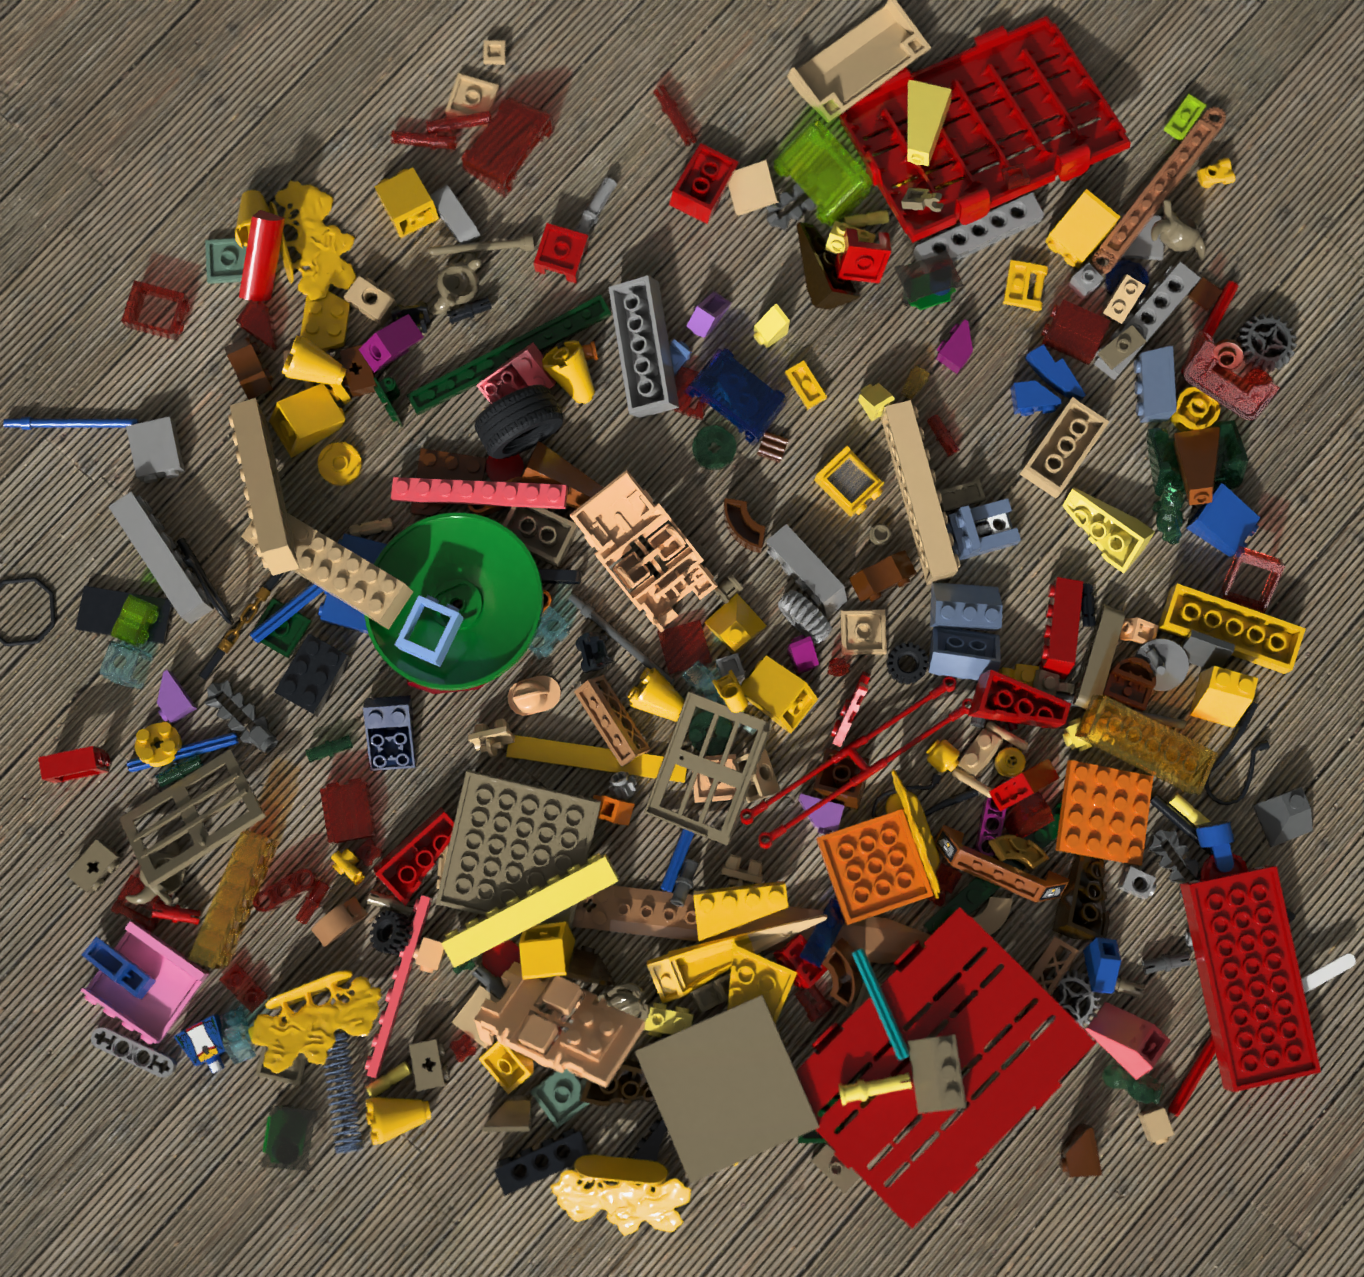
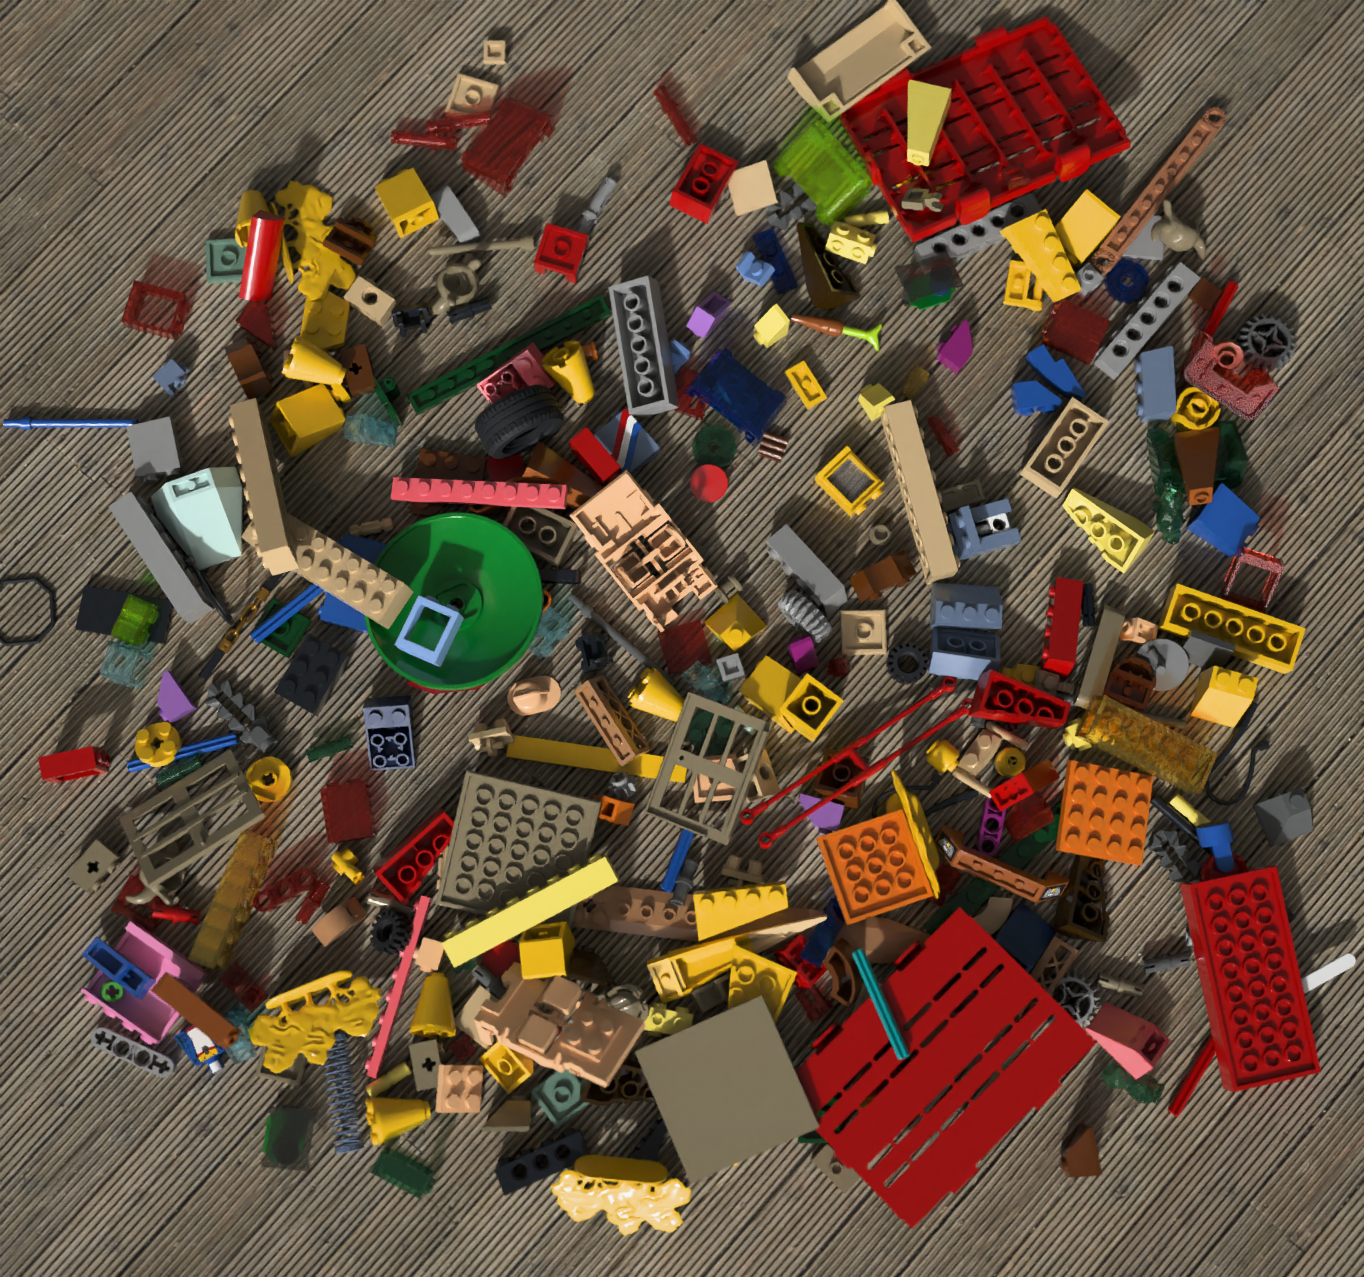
yellow tile [318,442,362,486] -> none
clear red plate [355,839,382,866] -> none
magenta piece [359,314,424,373] -> none
yellow piece [712,669,748,713] -> none
reddish brown brick [723,498,765,553] -> none
wing [831,671,871,747] -> none
red panel [835,228,892,283] -> none
light yellow pin [838,1073,912,1105] -> none
dark tan slope [908,1035,966,1113] -> none
pearl gold tile [988,835,1049,871] -> none
blue slope [1083,938,1121,994] -> none
dark tan plate [1098,325,1147,370] -> none
tan brick [1101,274,1146,324] -> none
light grey brick [1117,866,1156,899] -> none
tan brick [1138,1106,1174,1145] -> none
lime plate [1163,94,1207,142] -> none
yellow plate [1197,158,1235,188] -> none
none -> bright green bush [100,980,123,1002]
none -> light aqua wedge [151,467,243,571]
none -> dark orange slope [151,972,242,1049]
none -> sand blue brick [152,359,189,398]
none -> yellow plate [246,757,292,802]
none -> reddish brown slope [323,217,376,266]
none -> clear light blue slope [343,414,398,447]
none -> clear green window [370,1147,437,1199]
none -> yellow cone [410,972,456,1038]
none -> light nougat plate [436,1064,483,1113]
none -> red window [569,427,622,487]
none -> panel [593,408,660,476]
none -> red piece [690,464,728,502]
none -> medium blue bracket [736,251,775,287]
none -> clear blue tile [752,228,798,295]
none -> yellow slope [779,673,844,743]
none -> dark orange piece [791,313,882,351]
none -> dark blue slope [979,902,1056,973]
none -> yellow wedge [999,209,1082,303]

